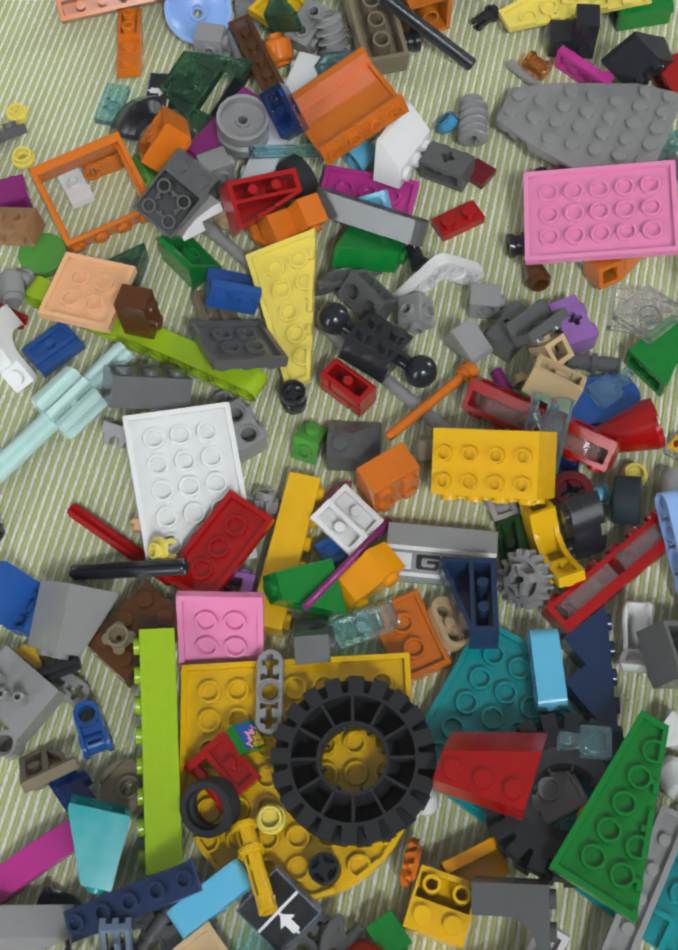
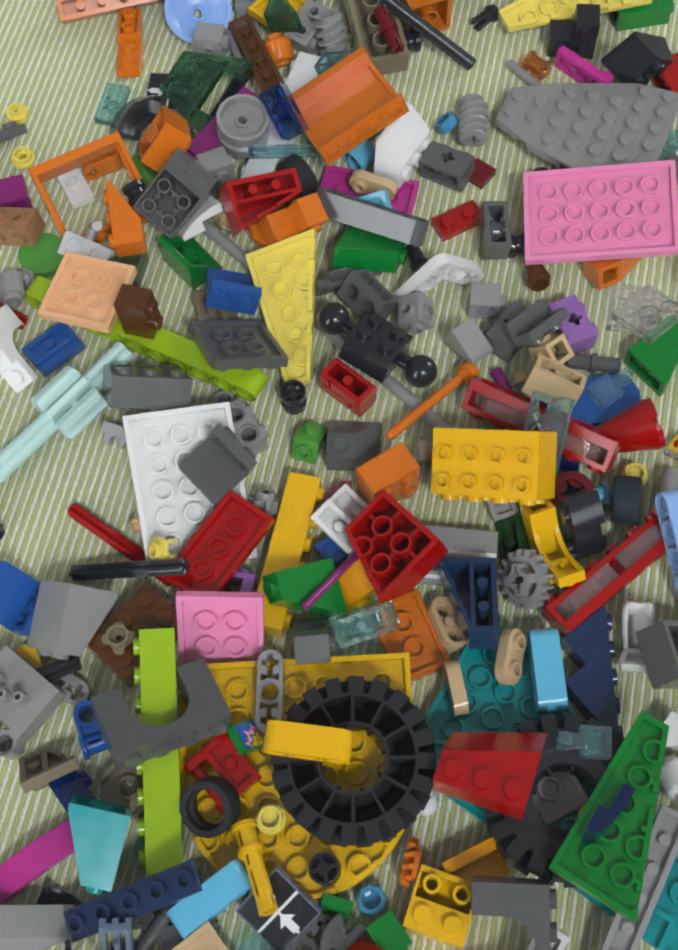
none -> light grey plate [56,221,113,260]
none -> dark grey arch [91,658,231,771]
none -> orange slope [103,180,148,258]
none -> black wheel [122,179,146,209]
none -> dark grey bracket [179,423,258,504]
none -> yellow beam [262,720,354,765]
none -> green tile [321,893,354,920]
none -> red wedge [344,489,449,604]
none -> tan plate [349,170,398,201]
none -> dark azure tile [356,884,387,917]
none -> dark red pin [374,5,405,54]
none -> tan beam [443,660,469,716]
none -> dark grey brick [478,201,512,260]
none -> tan plate [494,629,527,685]
none -> clear blue slope [581,783,636,844]

